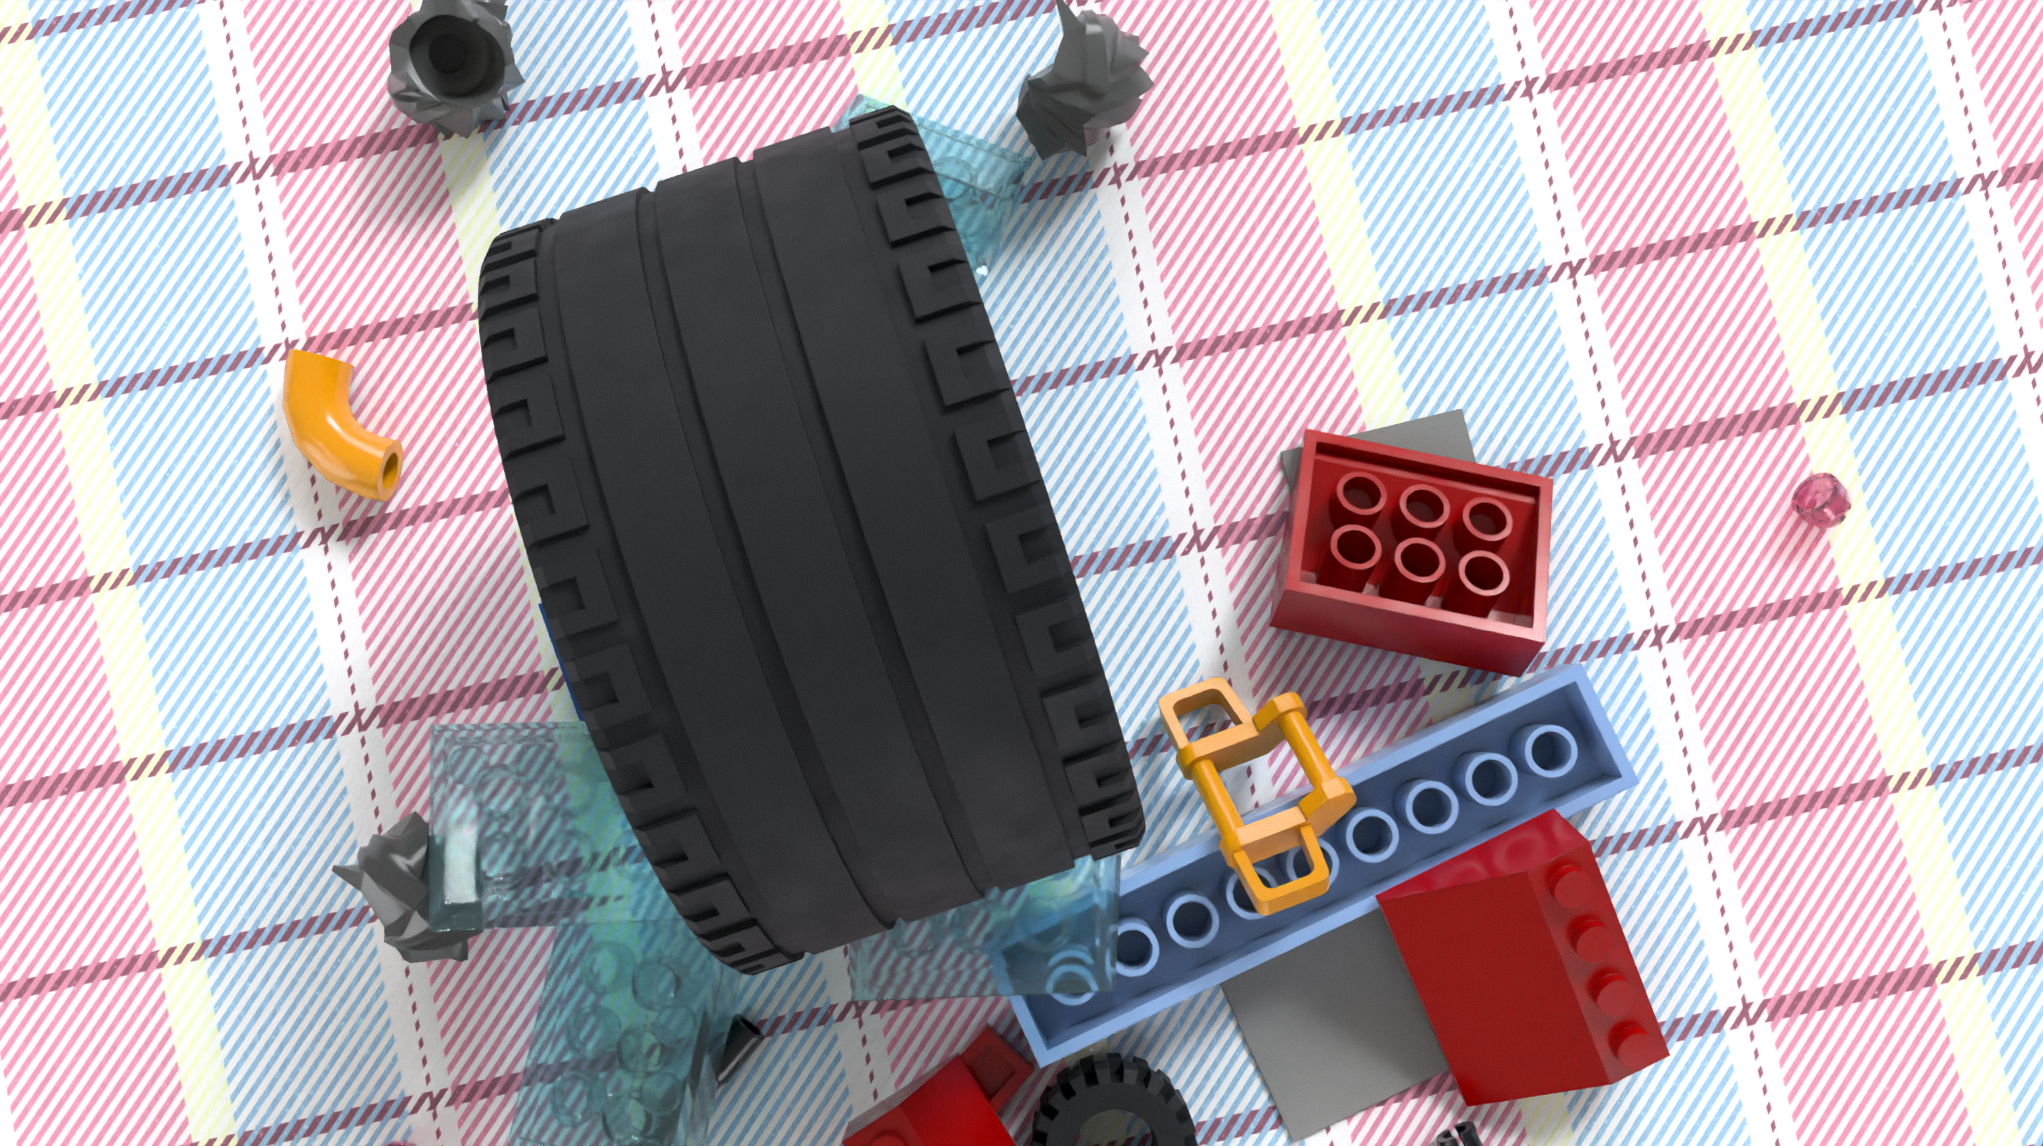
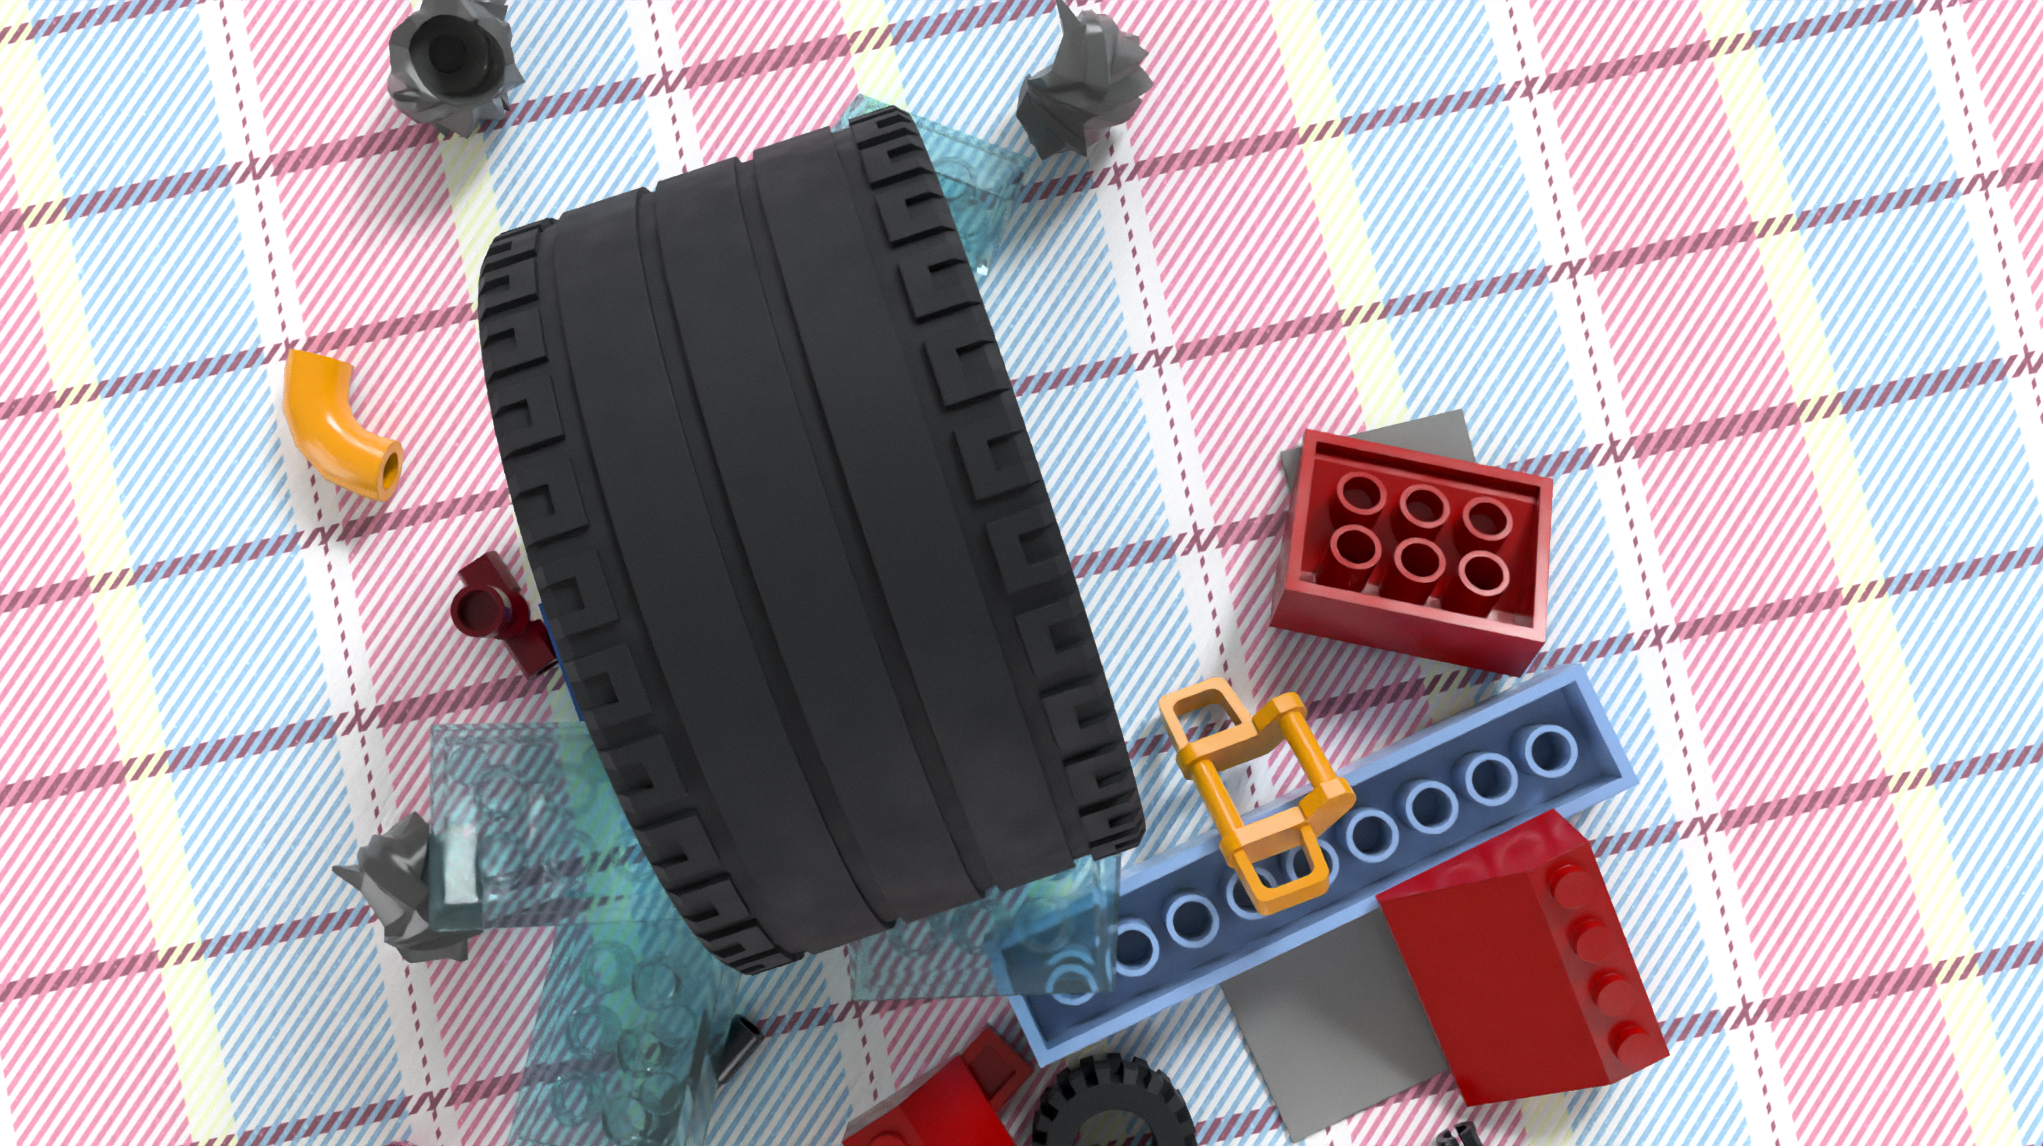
clear pink hinge [1791,473,1852,529] -> none
none -> dark red bar [450,551,559,681]

